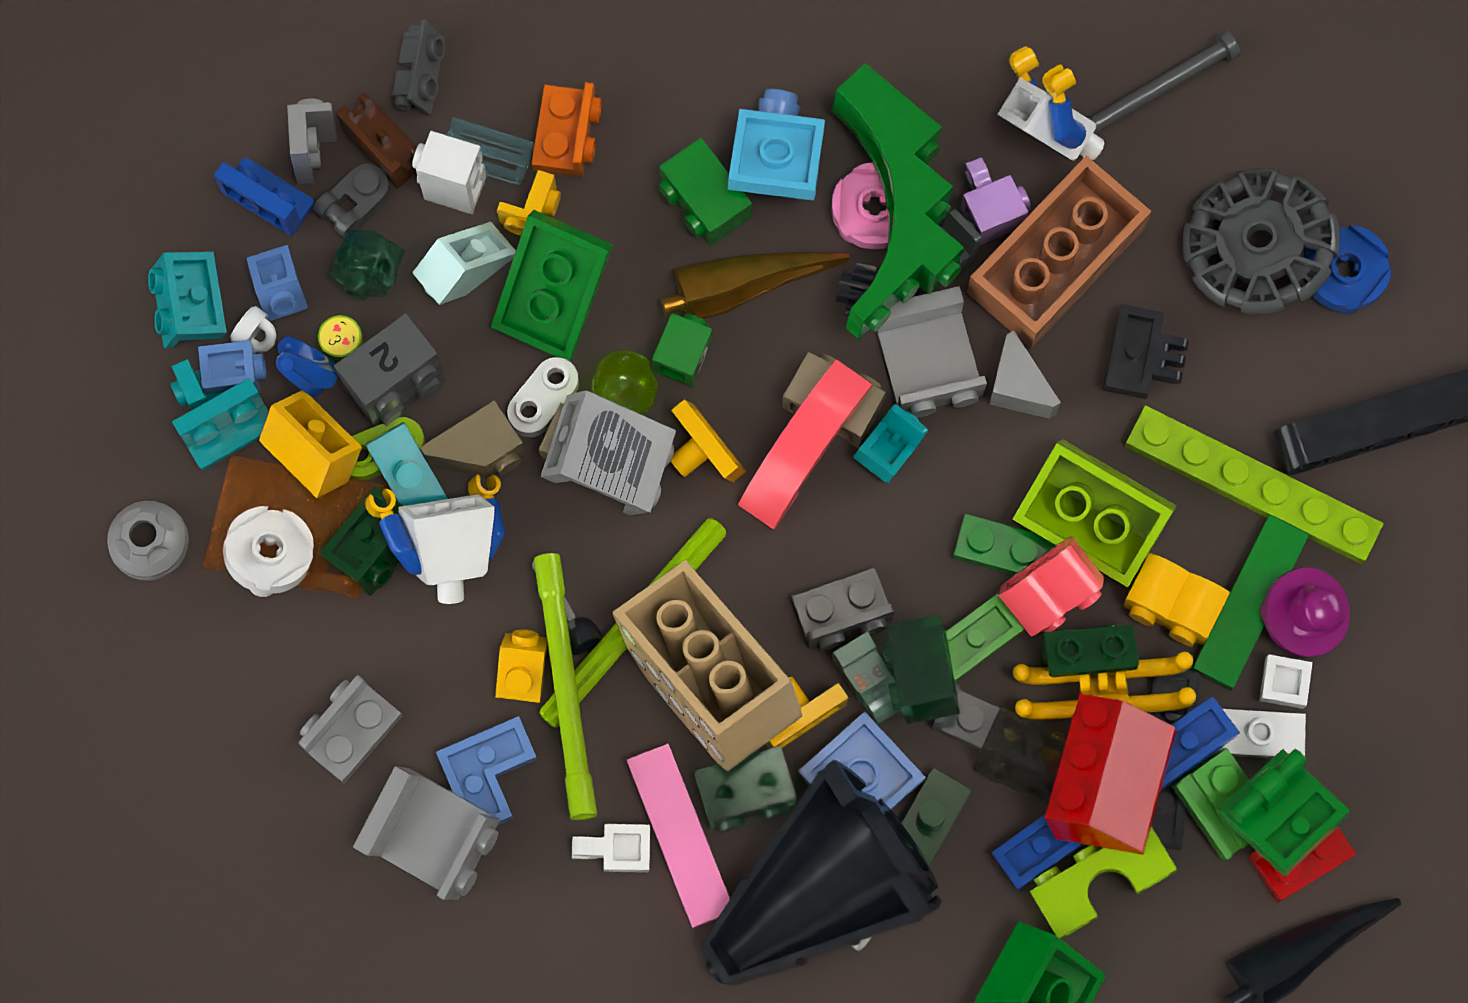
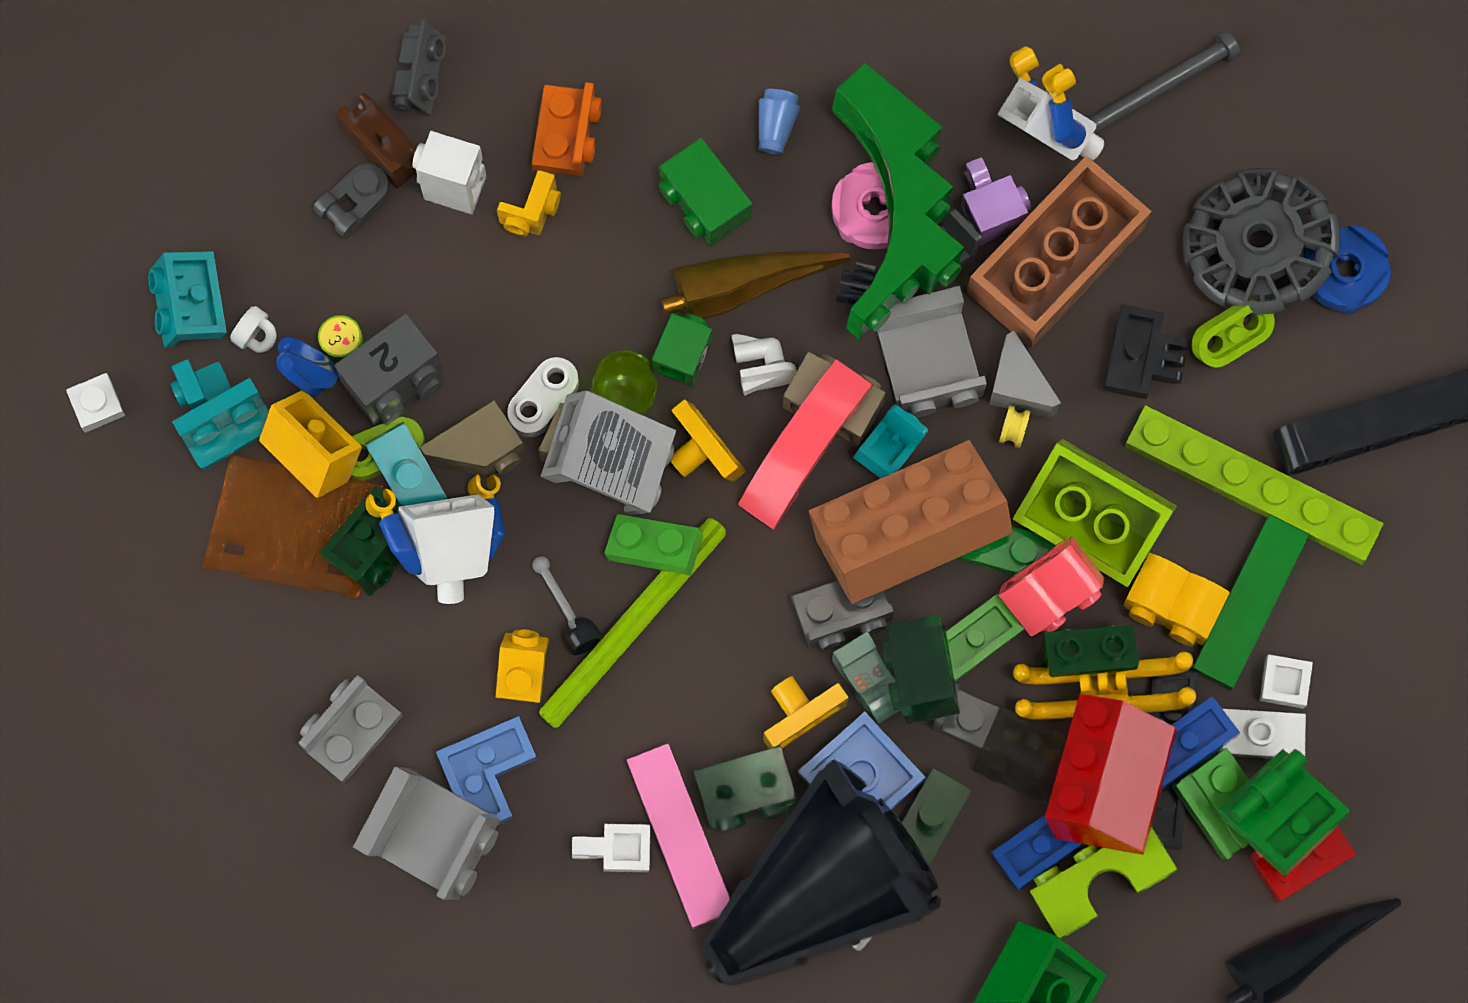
light grey piece [107,501,189,581] -> none
medium blue bracket [198,340,267,393] -> none
blue bracket [213,158,315,237] -> none
white plate [223,506,314,597] -> none
medium blue bracket [246,245,308,321] -> none
light grey bracket [287,99,337,185] -> none
clear green brick [329,230,406,300] -> none
light aqua slope [413,222,516,305] -> none
clear light blue tile [446,117,534,186] -> none
green plate [491,210,613,362] -> none
lime piece [534,553,597,820] -> none
tan brick [612,560,802,771] -> none
medium azure bracket [728,109,825,201] -> none
magenta plate [1260,568,1350,658] -> none
none -> white plate [66,373,126,433]
none -> bright green plate [604,514,703,575]
none -> white piece [731,334,797,396]
none -> nougat brick [808,440,1013,605]
none -> light yellow bush [999,405,1031,449]
none -> lime plate [1192,300,1275,368]

